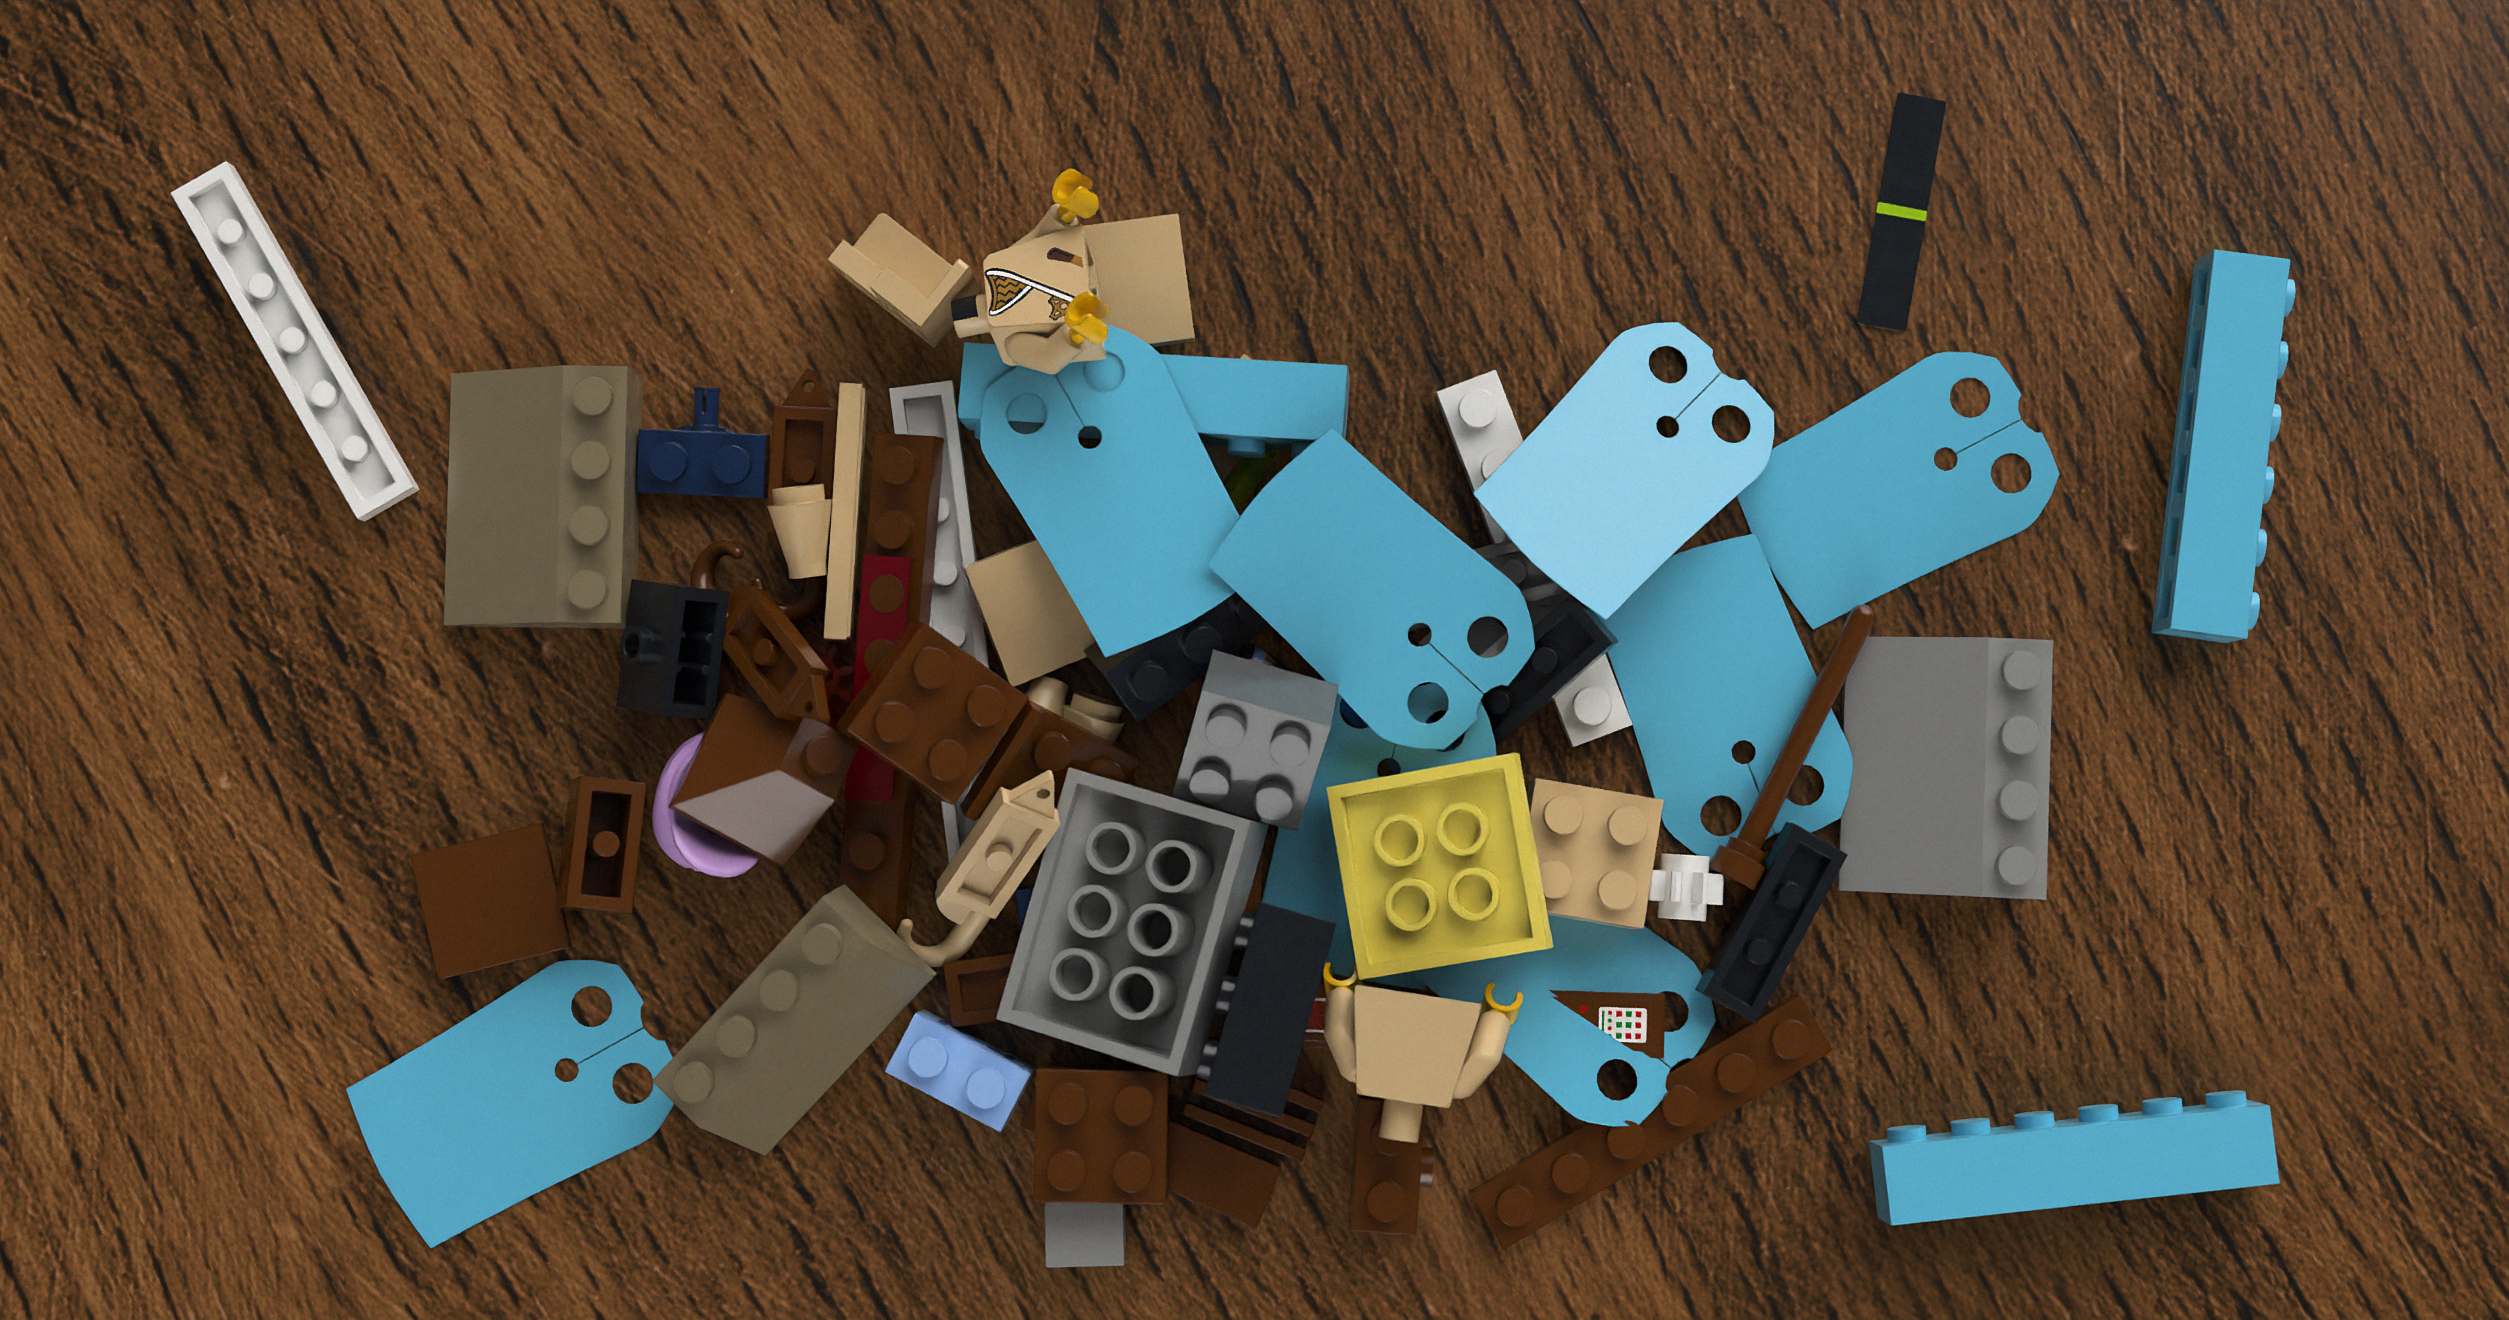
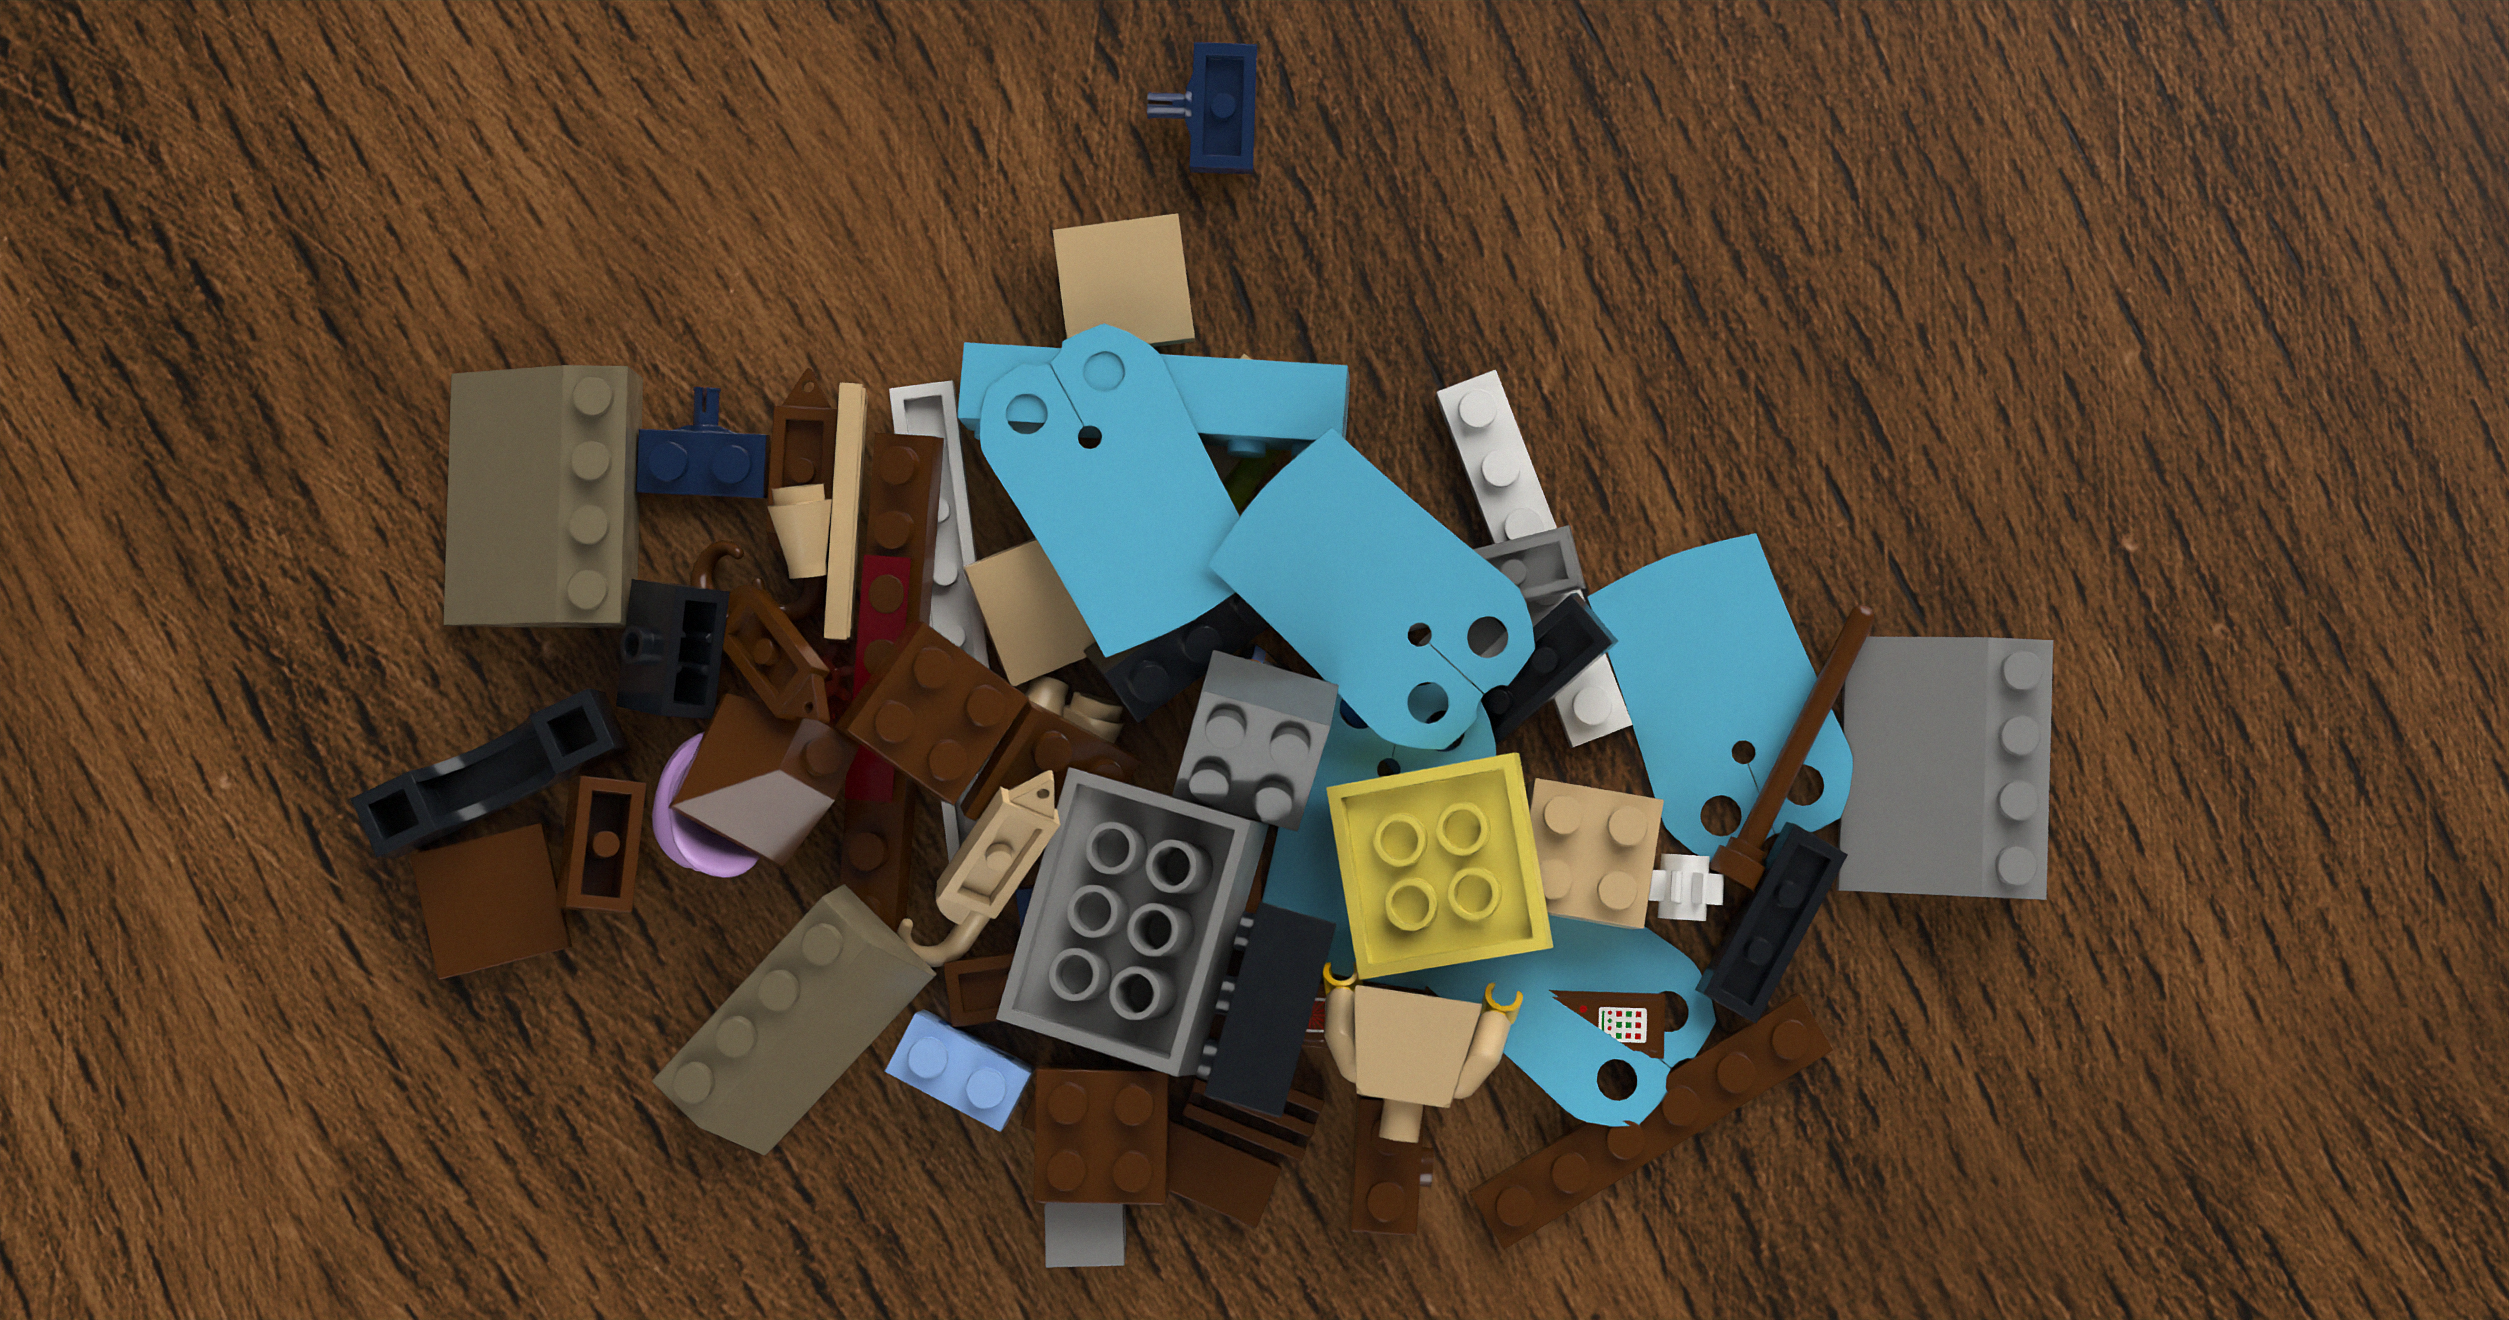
white plate [171,161,420,522] -> none
medium azure piece [346,960,674,1248] -> none
tan panel [828,213,981,348] -> none
tan torso [951,169,1110,375] -> none
medium azure piece [1473,322,1774,620] -> none
medium azure piece [1737,352,2060,630] -> none
black sticker [1857,93,1946,332] -> none
medium azure brick [1869,1091,2280,1226] -> none
medium azure brick [2151,249,2296,643] -> none
none -> black arch [350,688,631,858]
none -> dark blue plate [1147,42,1257,174]

